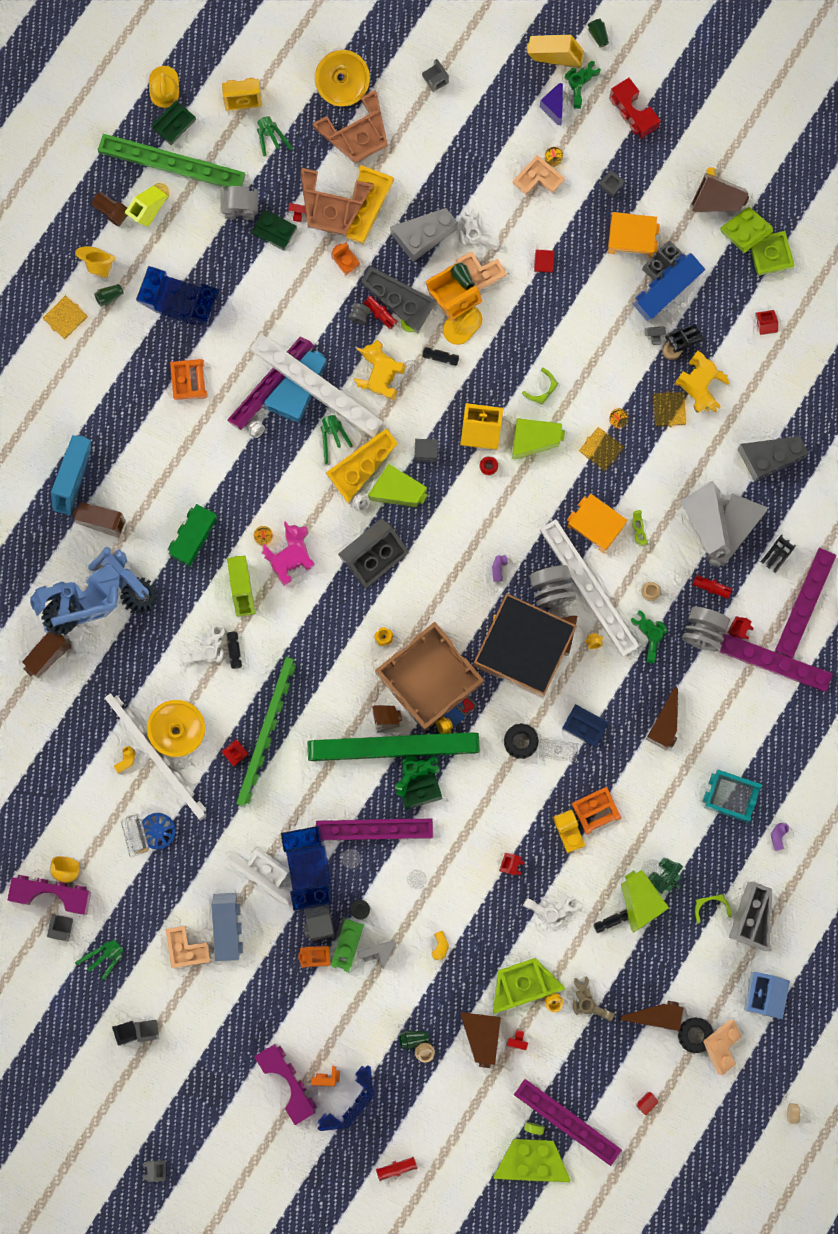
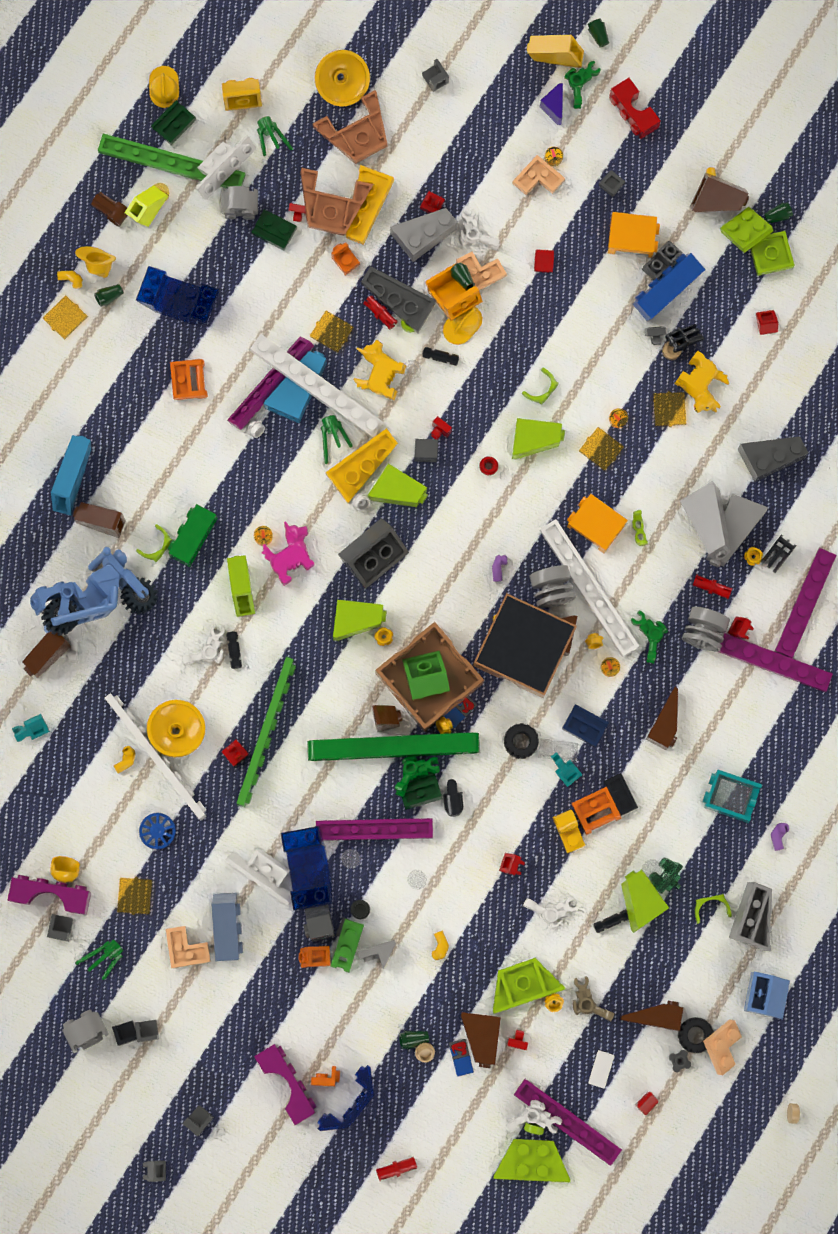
clear slope [121,814,149,857] -> none
dark grey wheel [348,303,371,325] -> none
yellow slope [460,403,503,450] -> none
tan plate [641,582,661,601] -> none
none -> teal plate [12,714,50,742]
none -> yellow arm [57,271,83,289]
none -> light grey brick [62,1010,109,1053]
none -> clear yellow piece [117,877,152,915]
none -> lime cap [136,524,173,562]
none -> dark grey panel [183,1105,214,1137]
none -> white bracket [196,136,256,200]
none -> clear yellow piece [310,311,354,353]
none -> lime slope [333,600,387,641]
none -> bright green slope [402,651,450,700]
none -> red tile [420,191,445,213]
none -> red tile [431,416,452,440]
none -> black arm [443,779,464,817]
none -> sticker [449,1039,474,1077]
none -> white piece [505,1100,562,1133]
none -> teal plate [551,752,582,787]
none -> white sticker [588,1050,614,1088]
none -> clear yellow tile [601,657,620,677]
none -> black plate [603,773,638,816]
none -> dark grey plate [669,1050,691,1072]
none -> yellow plate [744,547,763,566]
none -> dark green cone [764,202,793,223]

